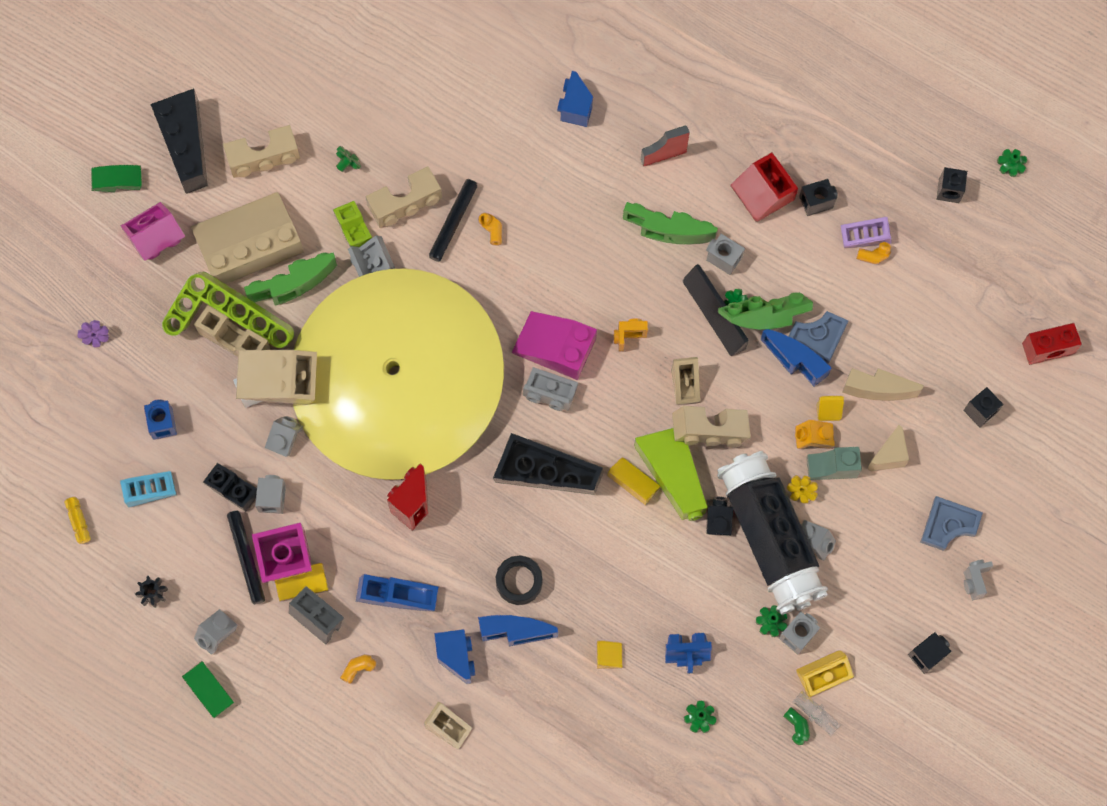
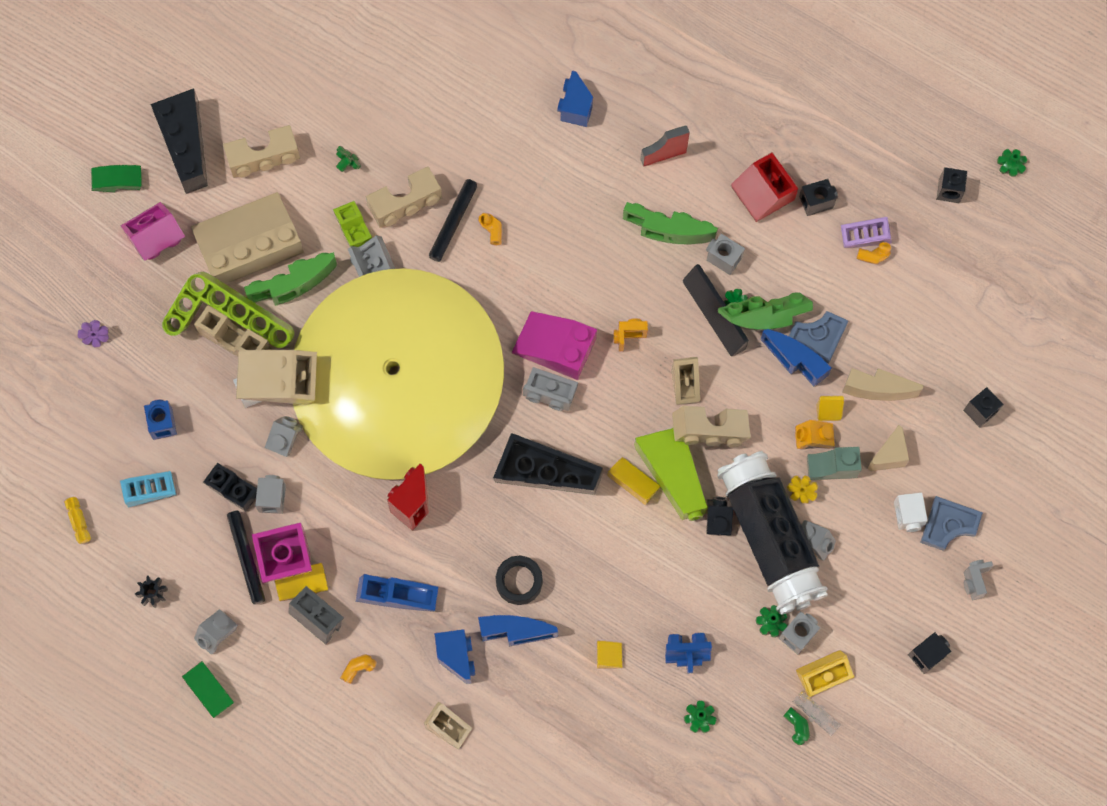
red brick [1022,323,1082,365] -> none
none -> white brick [894,493,927,532]

